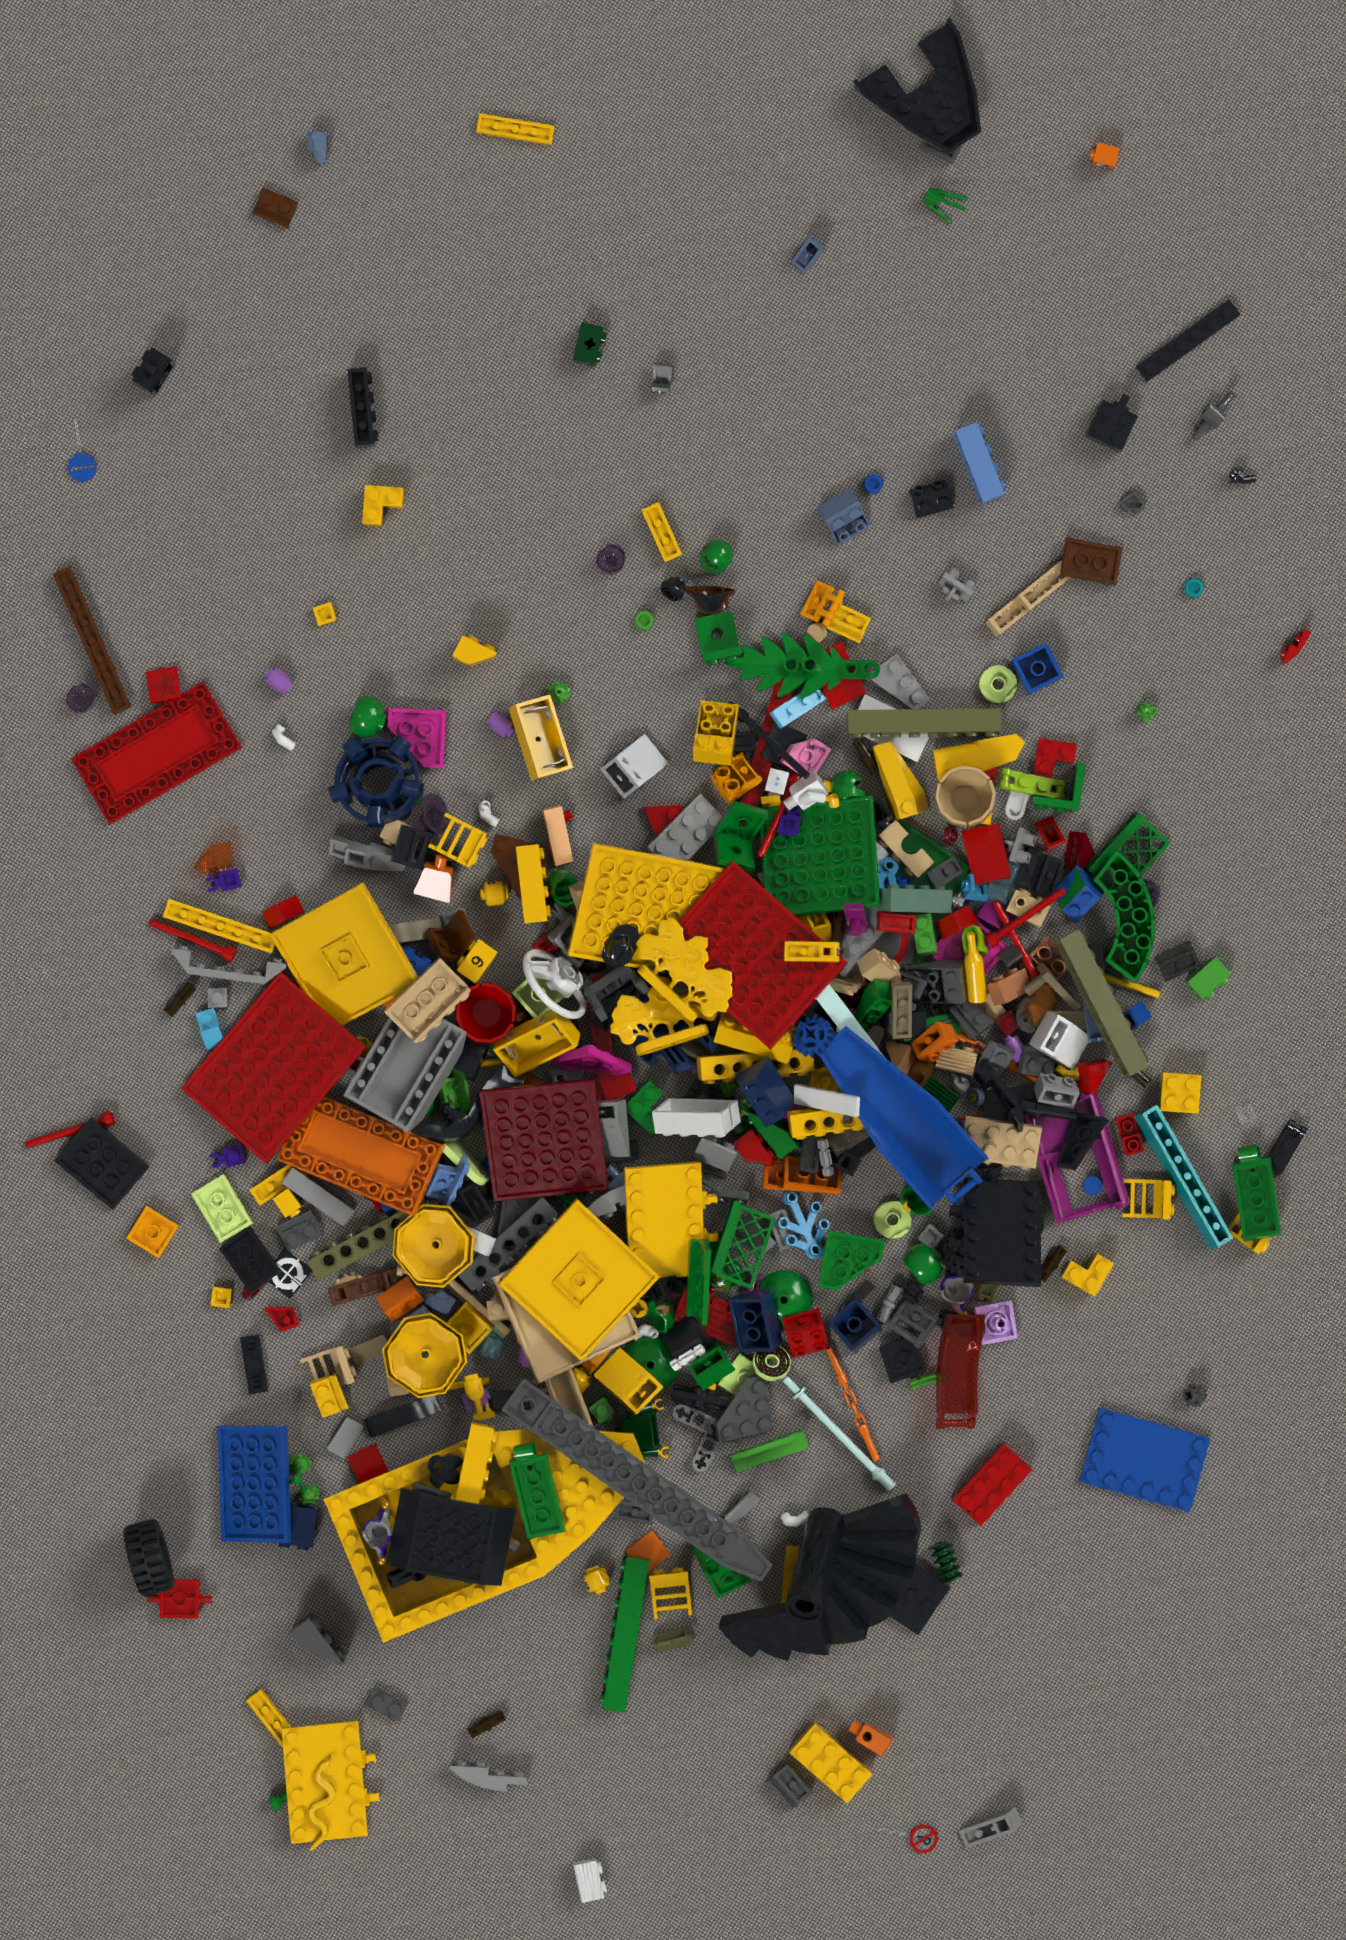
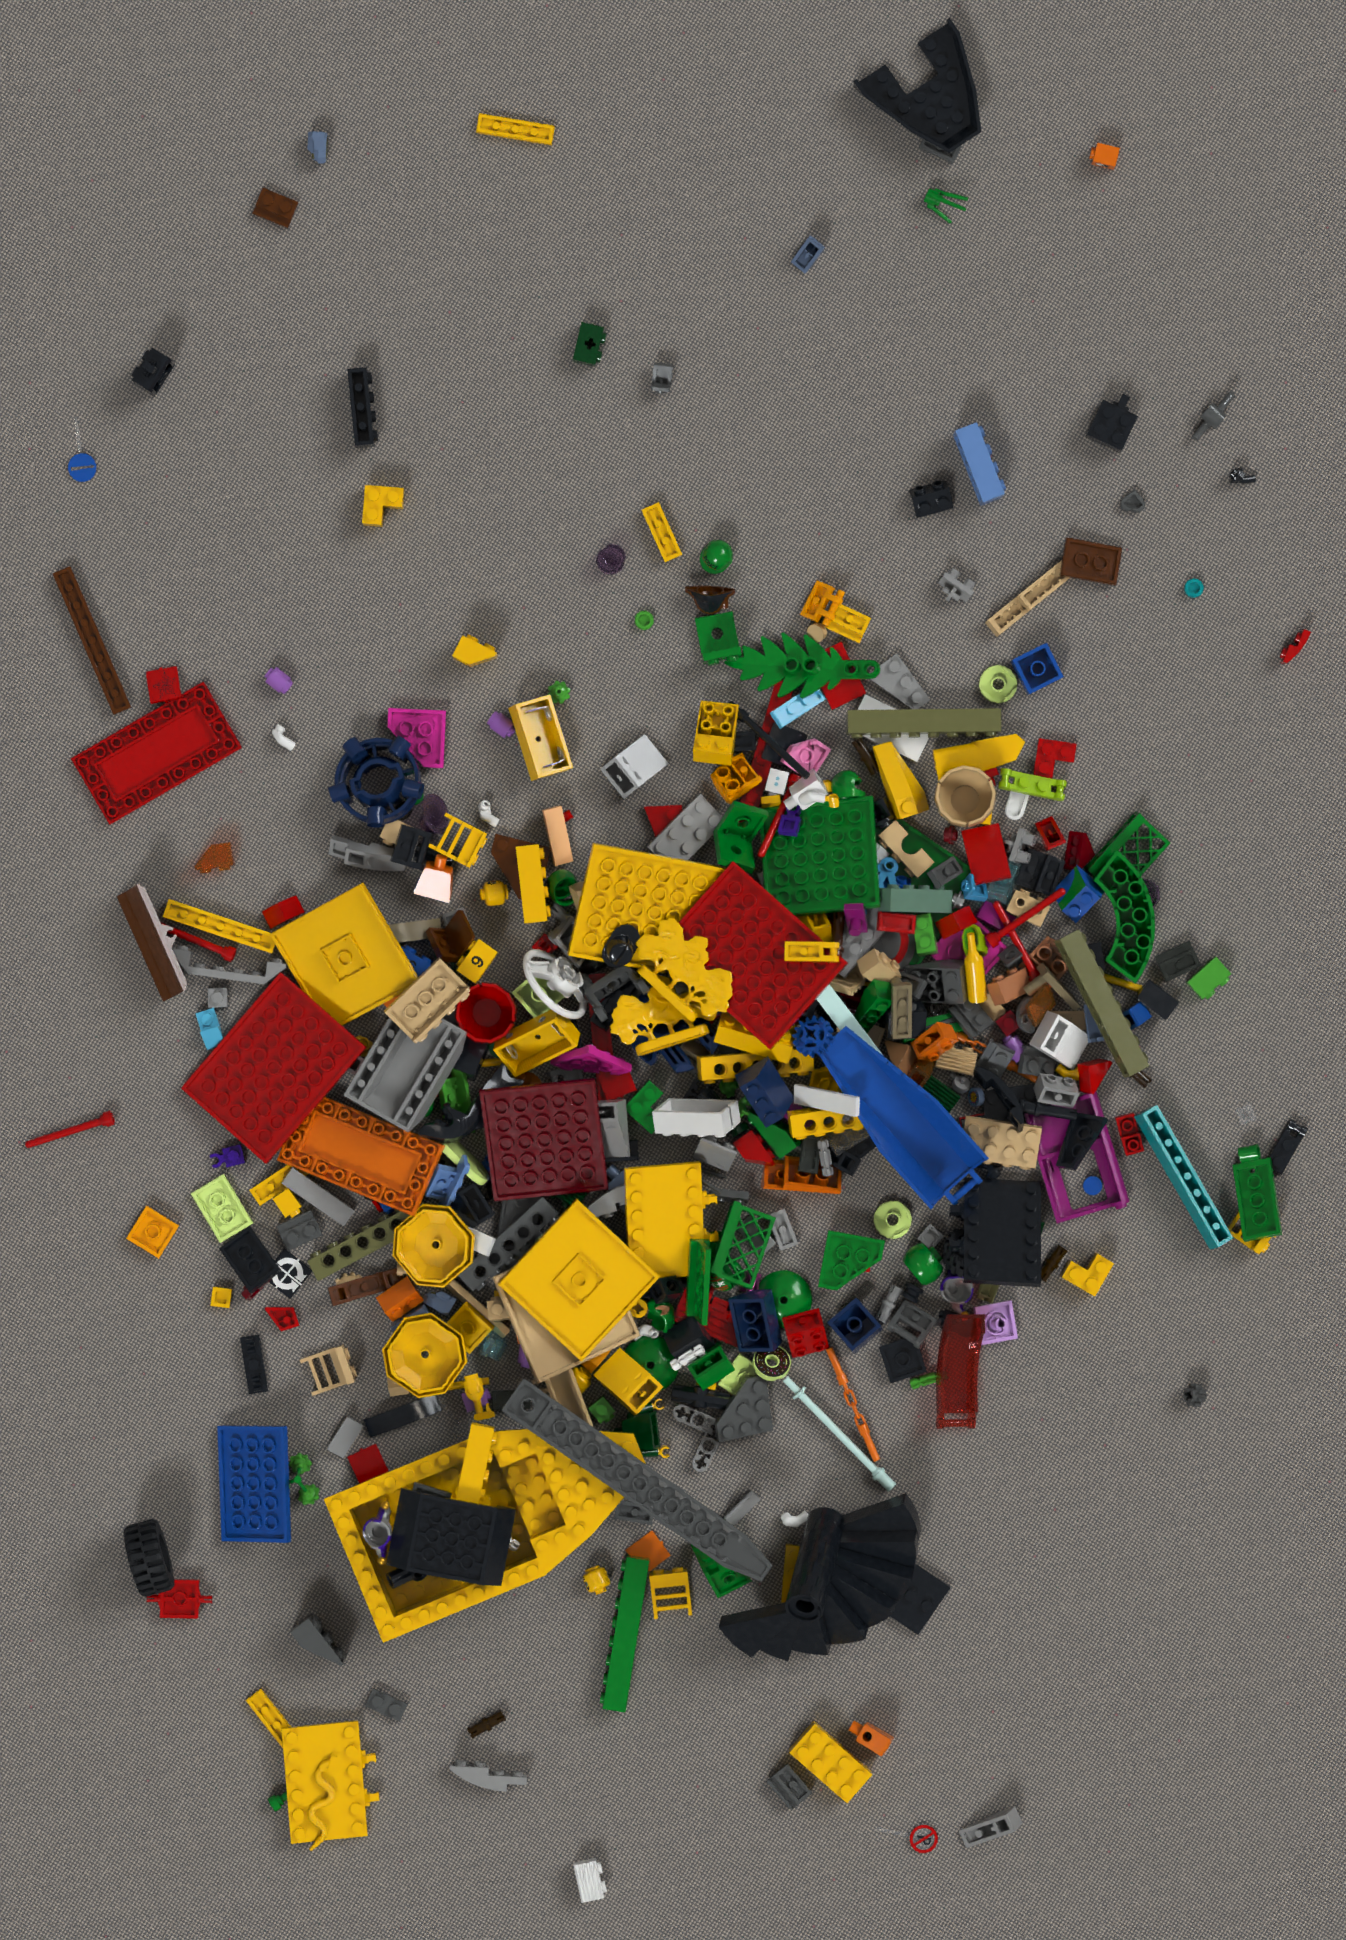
black plate [54,1117,150,1210] -> none
clear purple hair [66,683,95,714] -> none
dark brown axle [163,982,196,1017] -> none
dark purple plate [206,868,242,892] -> none
dark blue brick [274,1504,319,1550] -> none
yellow plate [309,1373,349,1418] -> none
yellow tile [313,602,337,626] -> none
green wheel [348,696,387,738] -> none
dark tan slope [349,1333,388,1366] -> none
black plate [427,1454,463,1489] -> none
green hinge [509,1442,566,1539] -> none
dark orange plate [513,1009,528,1026] -> none
olive hinge [652,1625,694,1653] -> none
black cone [660,577,685,601] -> none
bright green fence [730,1429,809,1472] -> none
dark azure plant [776,1190,830,1260] -> none
sand blue slope [817,489,871,546] -> none
blue tile [864,474,883,494] -> none
green hair [900,1184,932,1216] -> none
dark green piece [928,1541,963,1584] -> none
red piece [951,1442,1033,1526] -> none
green bracket [1030,763,1085,813] -> none
blue plate [1079,1407,1210,1512] -> none
yellow plate [1122,1179,1175,1219] -> none
bright green plant [1135,702,1158,722] -> none
black plate [1136,299,1240,383] -> none
yellow brick [1158,1072,1202,1114] -> none
none -> reddish brown hinge [117,883,187,1002]
none -> black slope [1136,979,1179,1020]

